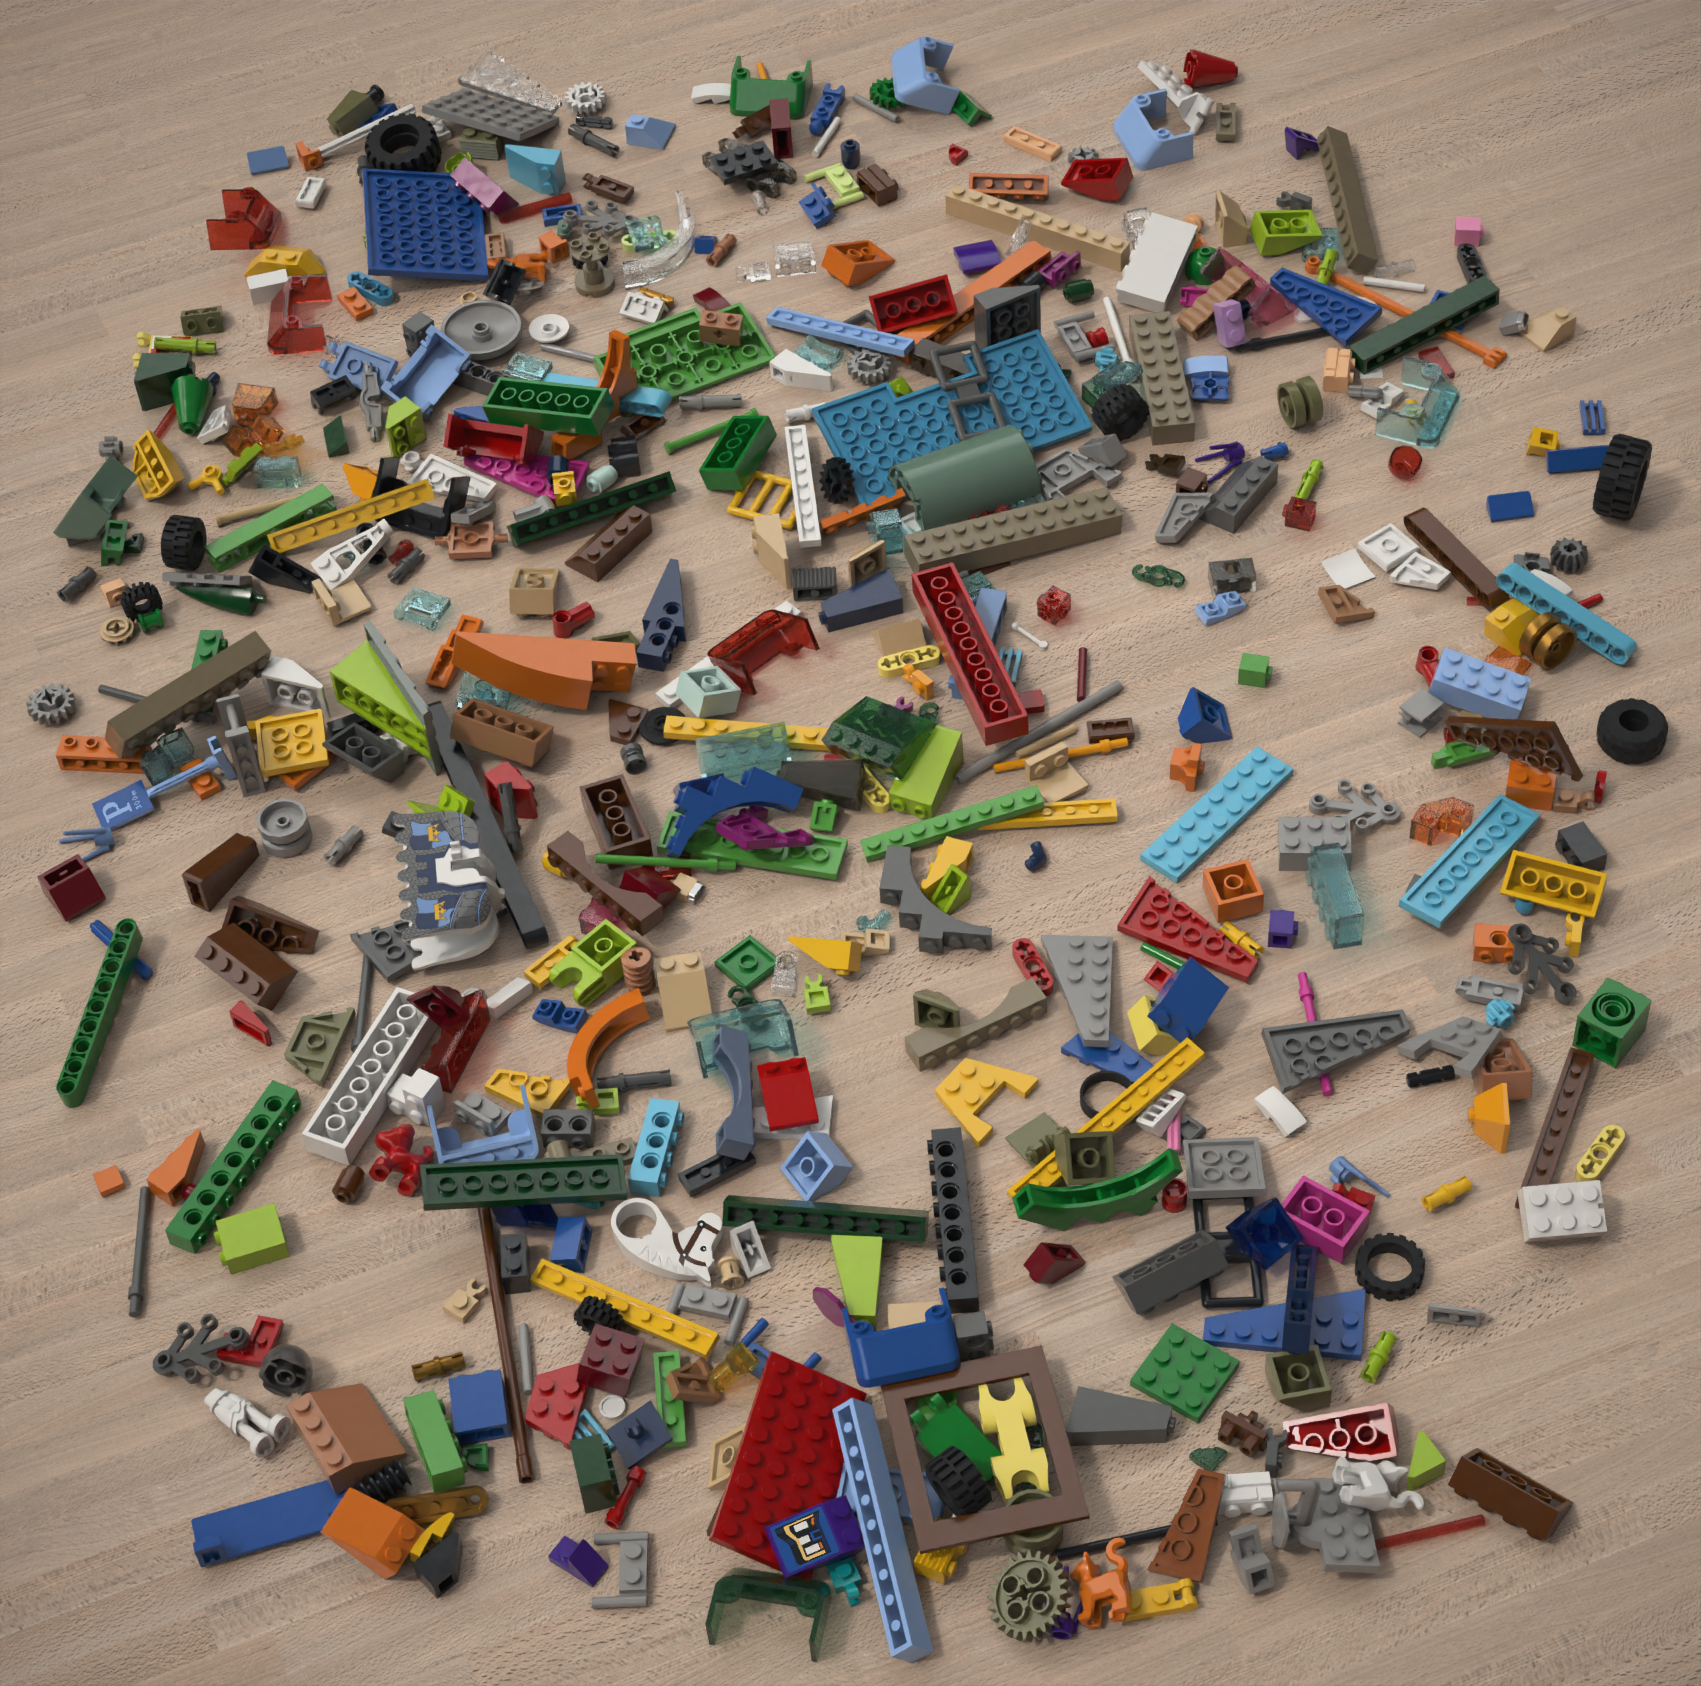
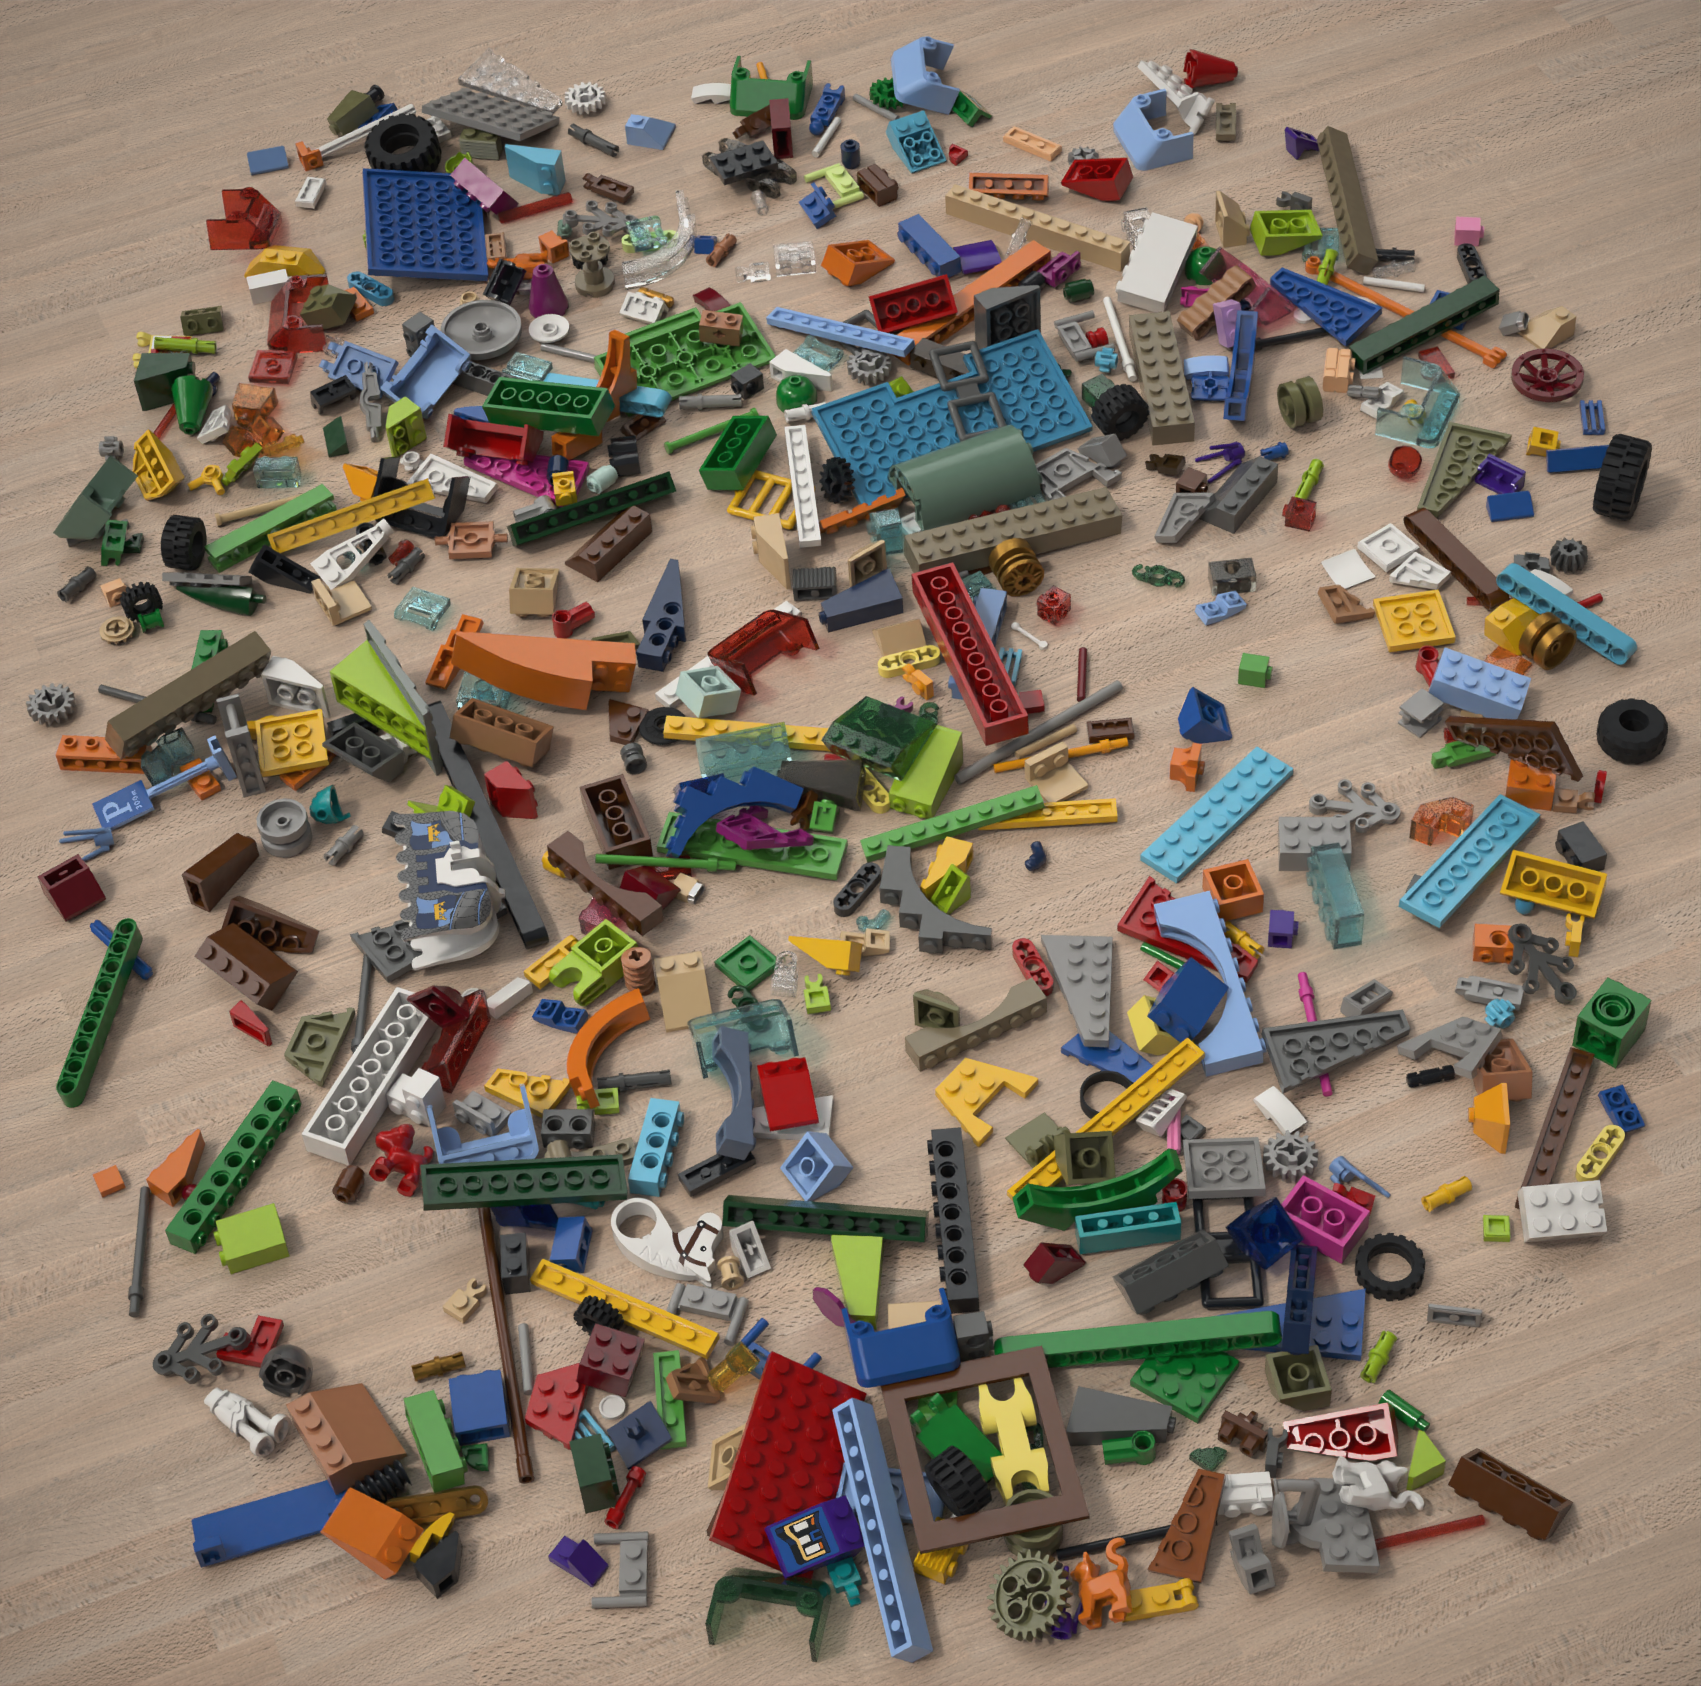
dark grey pin [357,155,371,187] -> none
light grey hinge [451,501,496,526] -> none
dark grey pin [497,782,523,853] -> none
blue tile [542,204,582,227] -> none
black axle [576,114,613,129] -> none
clear light blue plate [1092,359,1143,389] -> none
none -> clear red plate [248,350,298,384]
none -> olive slope [300,284,357,332]
none -> teal helmet [309,785,351,824]
none -> magenta cone [529,264,569,318]
none -> black brick [731,363,764,400]
none -> green cylinder [776,375,817,413]
none -> reddish brown plate [790,790,818,831]
none -> black beam [833,862,881,917]
none -> medium azure slope [886,110,947,173]
none -> blue brick [897,214,961,278]
none -> pearl gold wheel [988,538,1044,597]
none -> green beam [994,1311,1282,1368]
none -> teal brick [1075,1202,1181,1255]
none -> green piece [1102,1431,1156,1465]
none -> light blue arch [1154,891,1267,1077]
none -> blue arch [1223,310,1258,421]
none -> light grey gear [1263,1130,1318,1182]
none -> light grey slope [1340,979,1393,1017]
none -> yellow plate [1373,590,1456,653]
none -> black pin [1375,247,1415,264]
none -> green cylinder [1378,1389,1430,1432]
none -> olive wing [1417,422,1512,518]
none -> dark purple hinge [1475,453,1526,494]
none -> lime tile [1482,1215,1510,1242]
none -> dark red wheel [1511,348,1584,402]
none -> blue slope [1598,1085,1645,1133]

